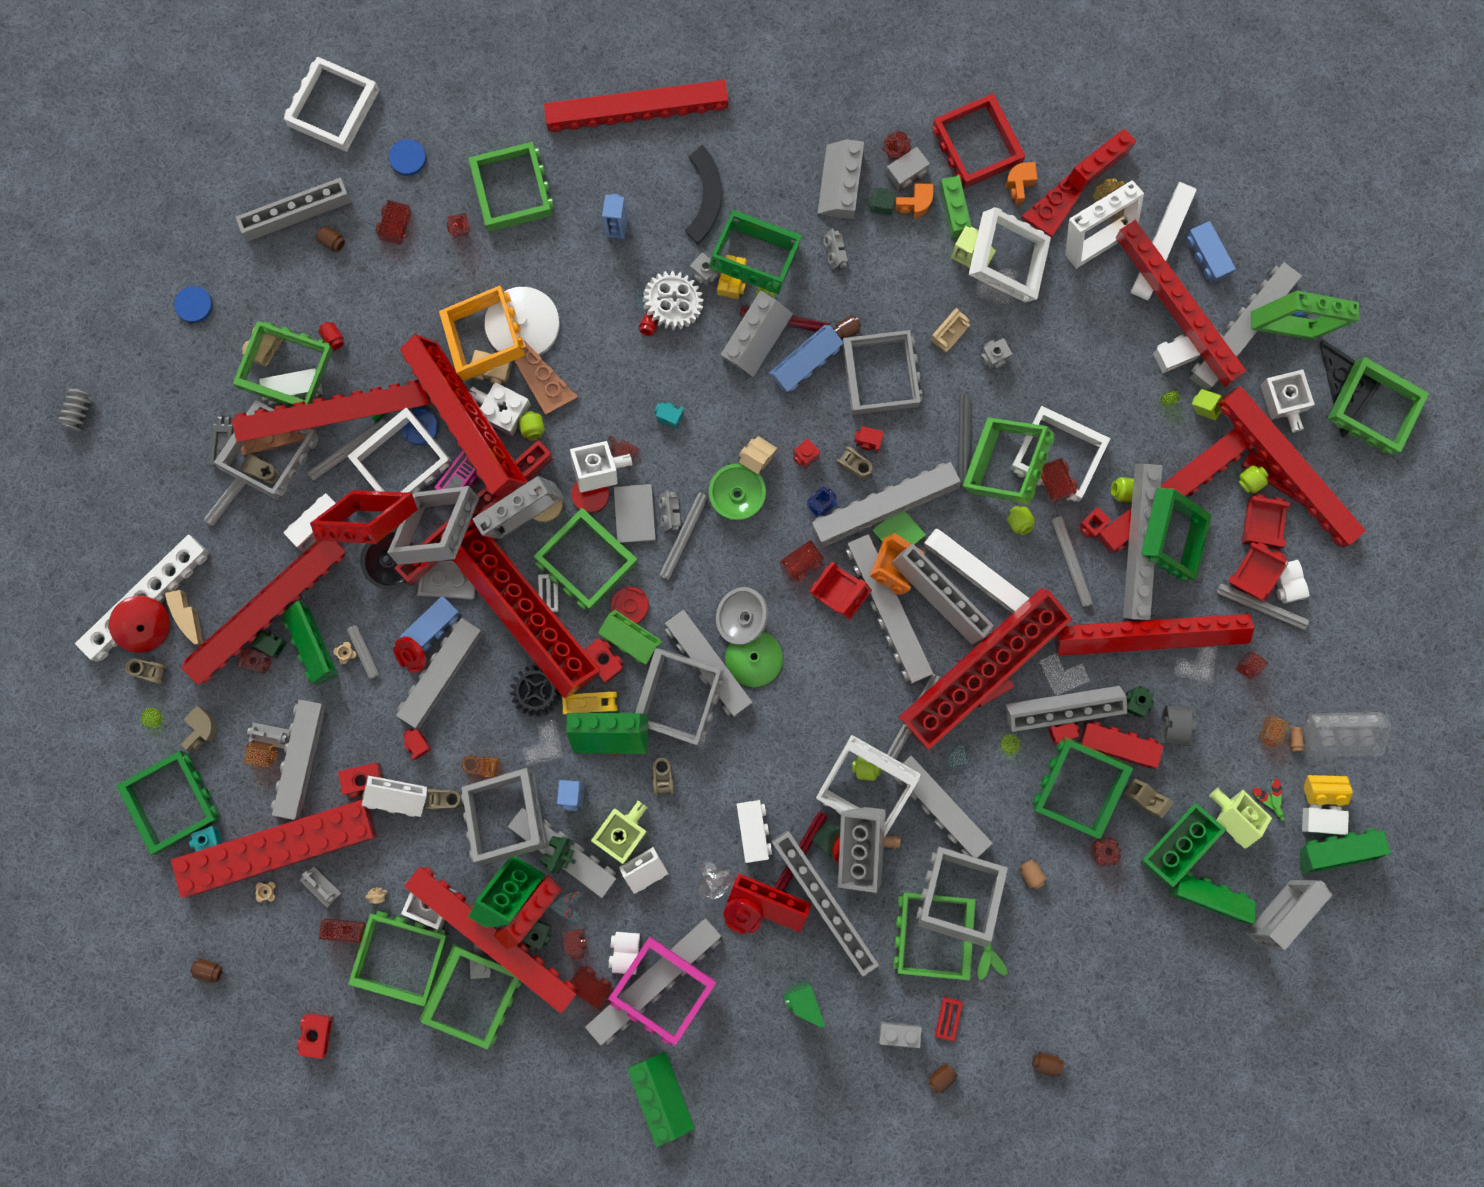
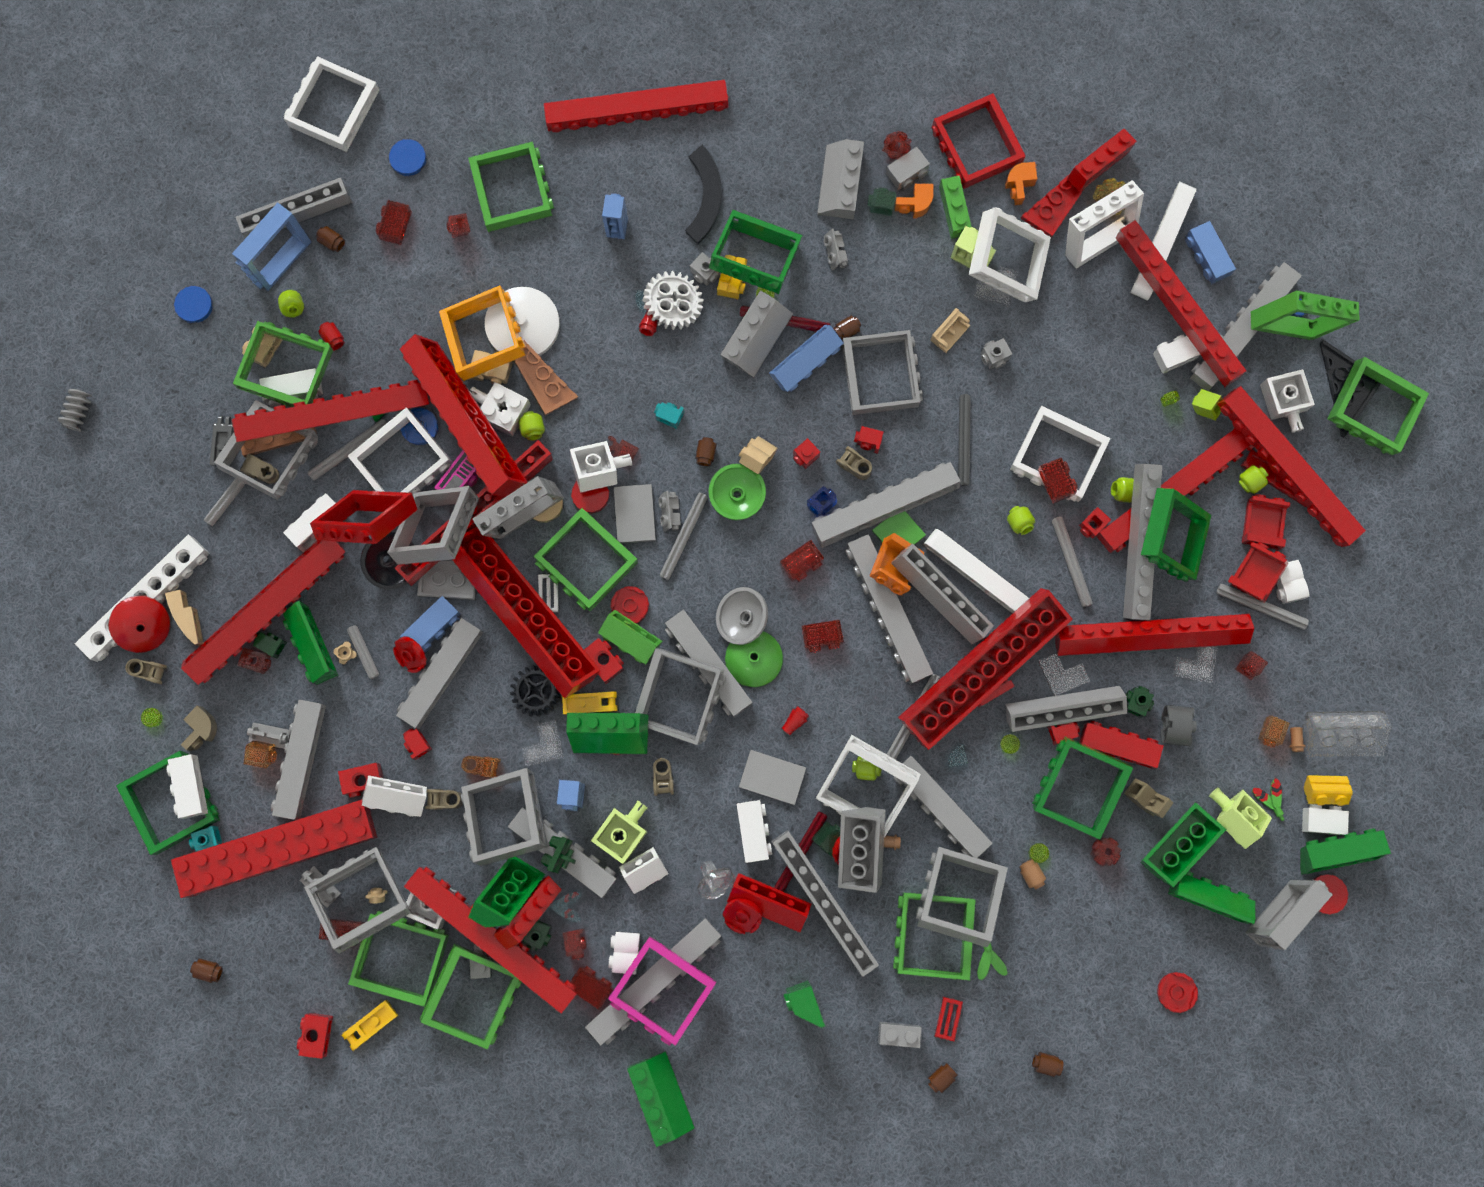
tan plate [256,882,276,902] -> none
red panel [810,562,872,621] -> none
bright green window [962,418,1055,504] -> none
none -> white brick [167,754,208,819]
none -> medium blue window [232,202,311,291]
none -> lime head [278,290,304,318]
none -> light grey window [304,847,411,953]
none -> yellow plate [341,1000,399,1051]
none -> reddish brown brick [695,437,717,467]
none -> light grey tile [739,750,806,805]
none -> red cone [782,706,809,735]
none -> clear red brick [801,620,844,653]
none -> clear neon green tile [1029,843,1049,863]
none -> red tile [1157,972,1198,1013]
none -> red tile [1313,874,1348,914]

